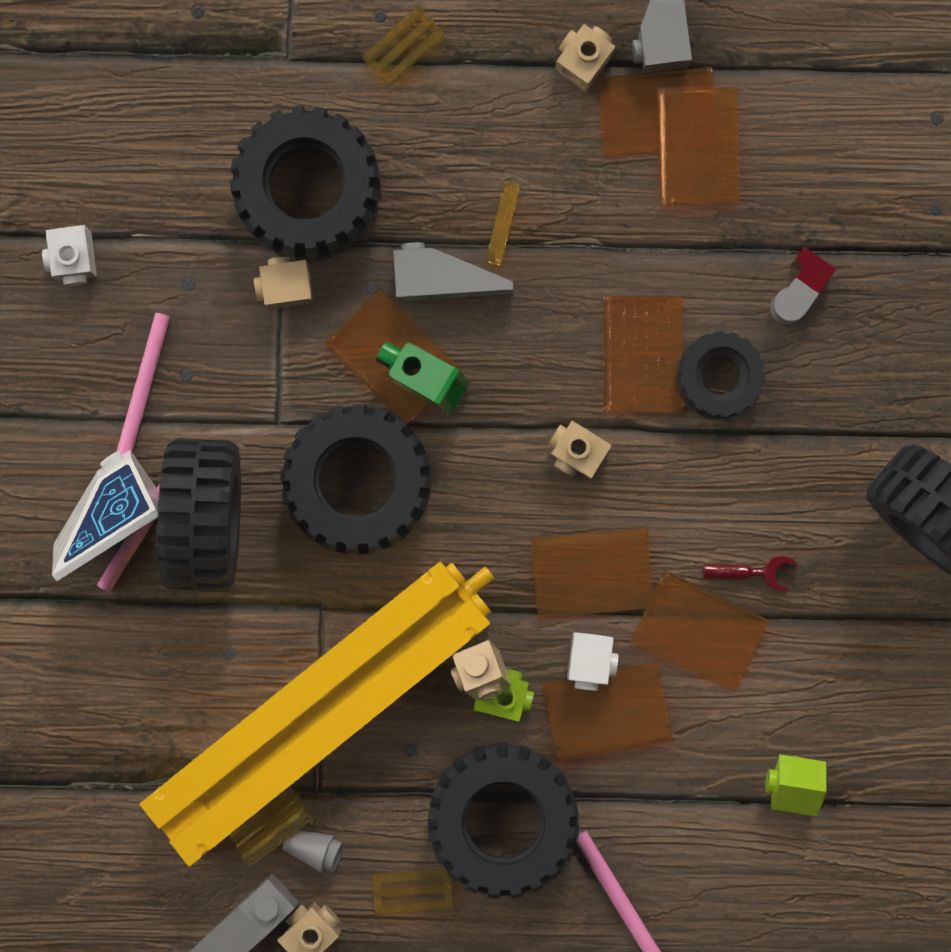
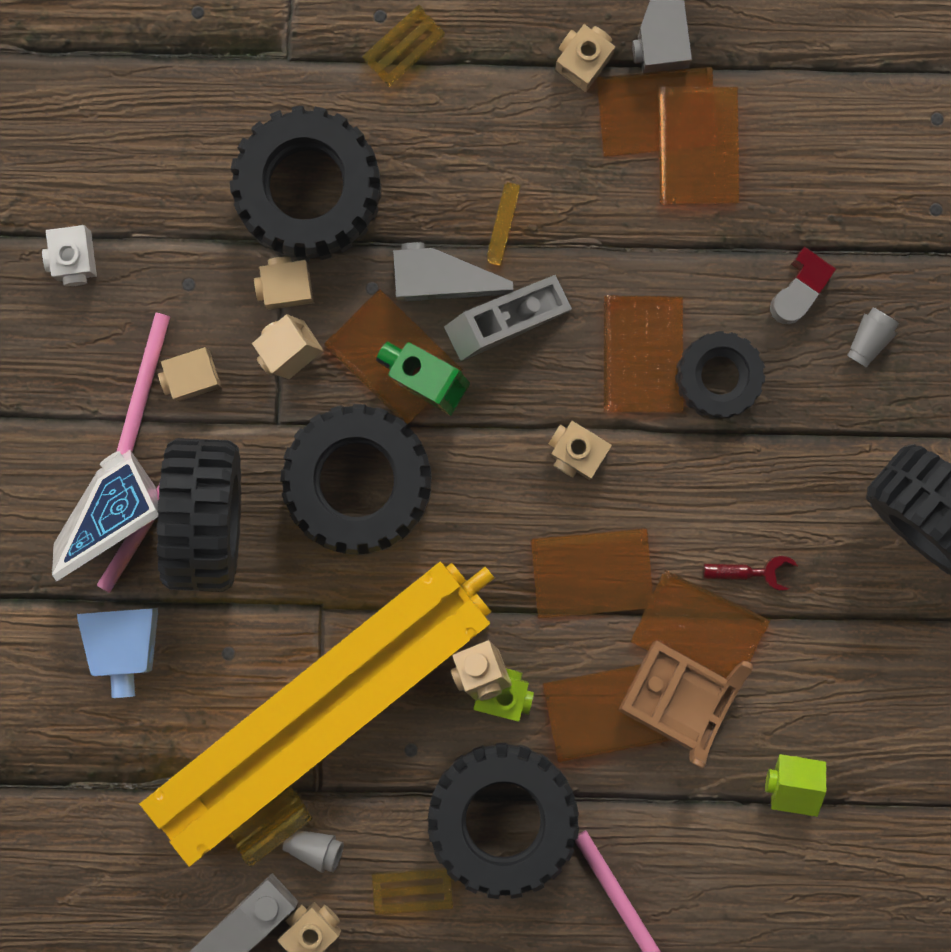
white brick [567,632,618,691] -> none
none -> light blue torso [77,608,158,698]
none -> tan brick [158,347,222,402]
none -> tan brick [252,314,324,379]
none -> light grey slope [444,275,572,361]
none -> medium nougat piece [618,640,753,768]
none -> light grey cone [847,307,900,368]

